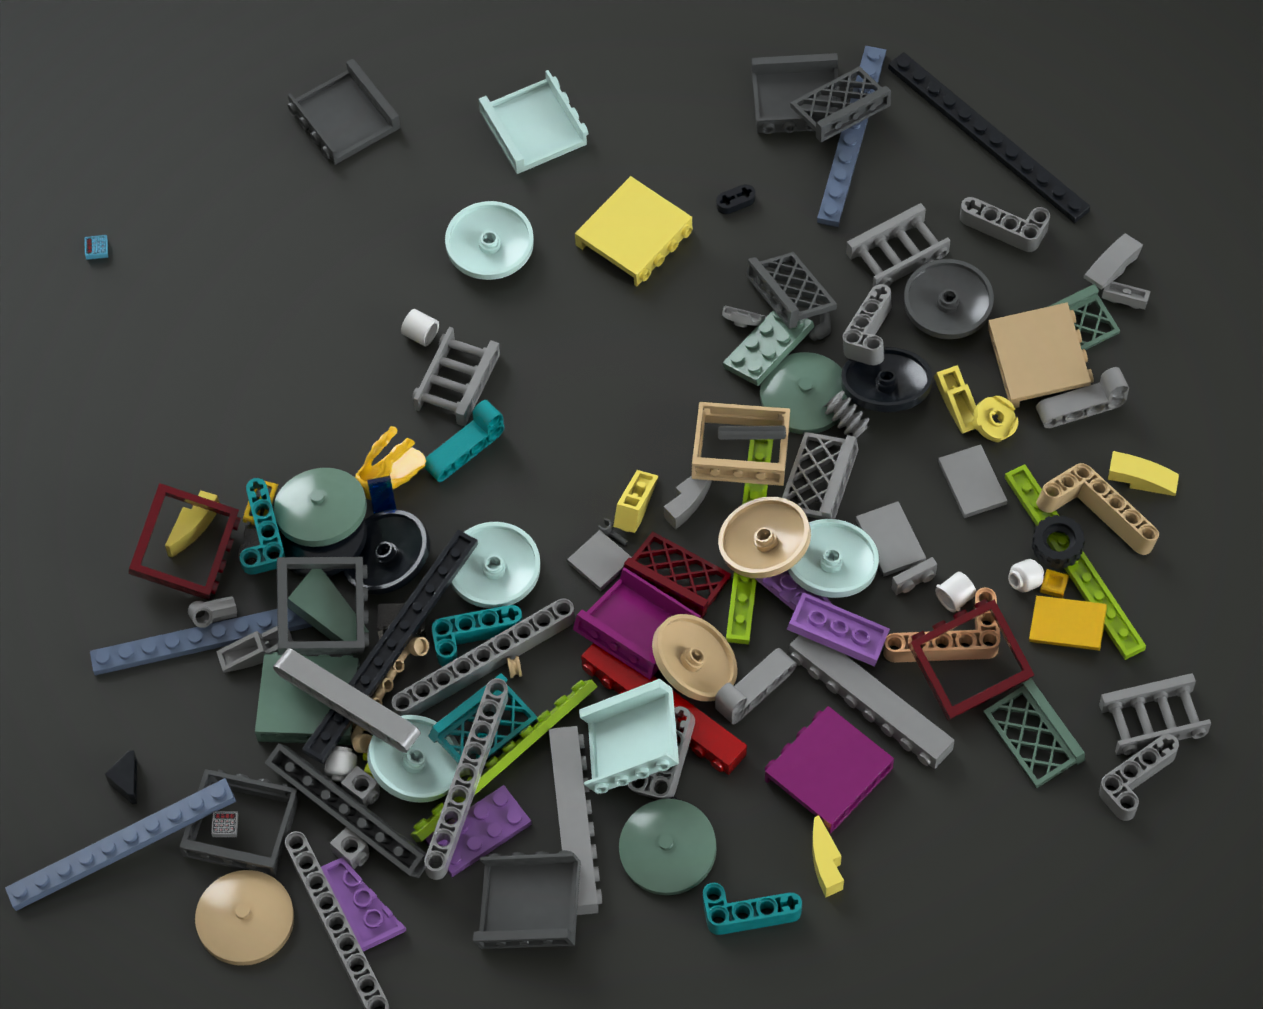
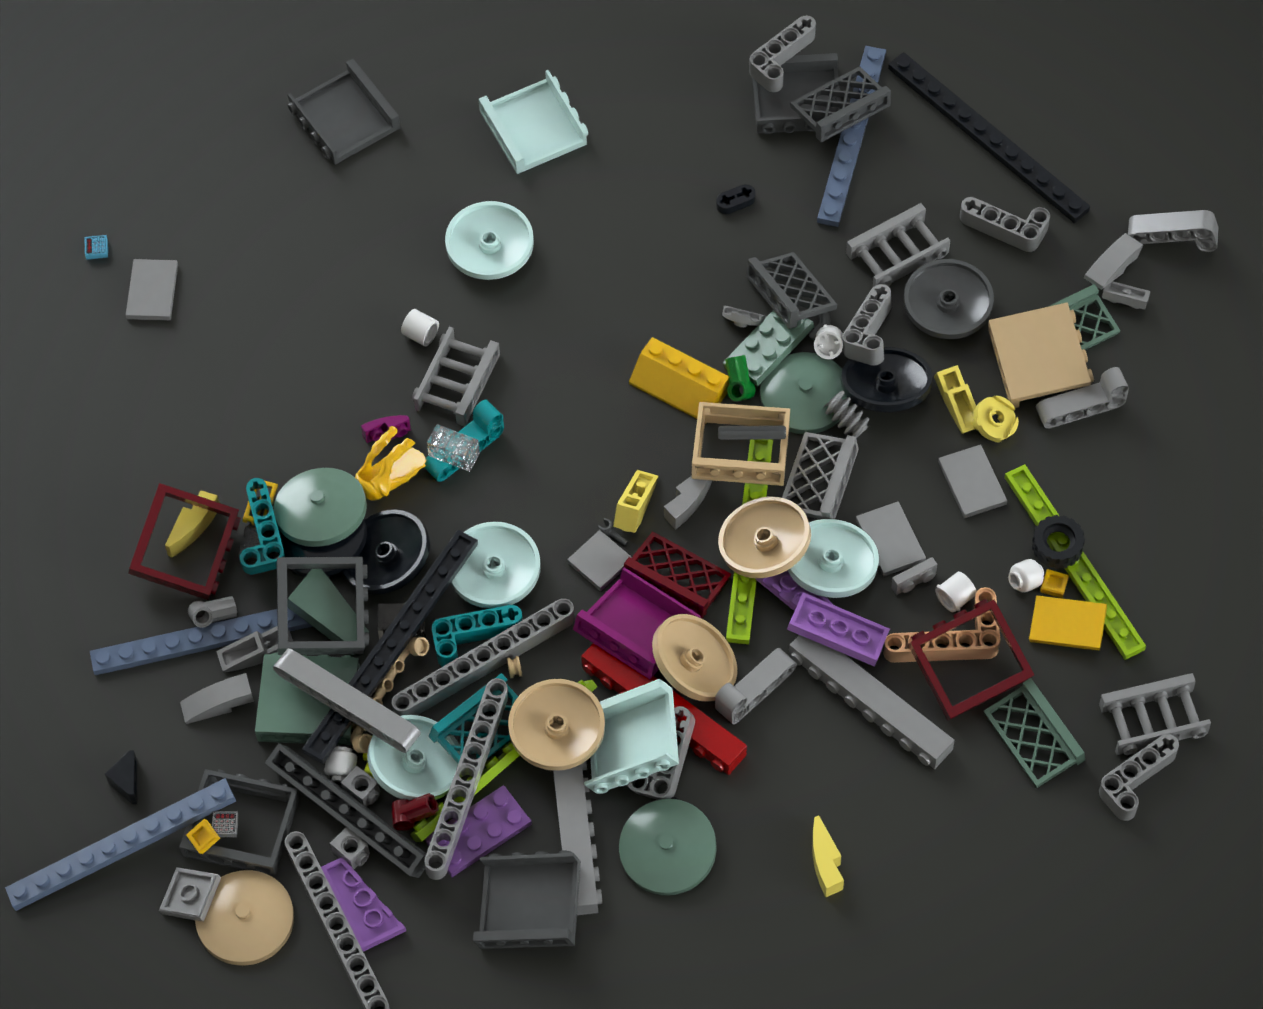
clear blue tile [367,476,397,514] -> none
light yellow panel [575,176,693,287] -> none
teal beam [703,883,802,935] -> none
magenta panel [764,706,894,834] -> none
tan beam [1036,463,1159,555] -> none
light yellow slope [1108,451,1179,496] -> none
none -> light grey tile [126,259,178,320]
none -> light grey tile [159,867,221,922]
none -> light grey slope [180,673,254,724]
none -> yellow tile [186,819,220,854]
none -> magenta slope [361,415,411,443]
none -> dark red piece [392,793,439,831]
none -> clear brick [427,424,480,472]
none -> tan dish [508,679,605,770]
none -> yellow slope [629,337,729,424]
none -> green piece [725,355,756,401]
none -> light grey beam [749,15,816,92]
none -> white piece [814,324,843,359]
none -> light grey beam [1128,210,1219,252]

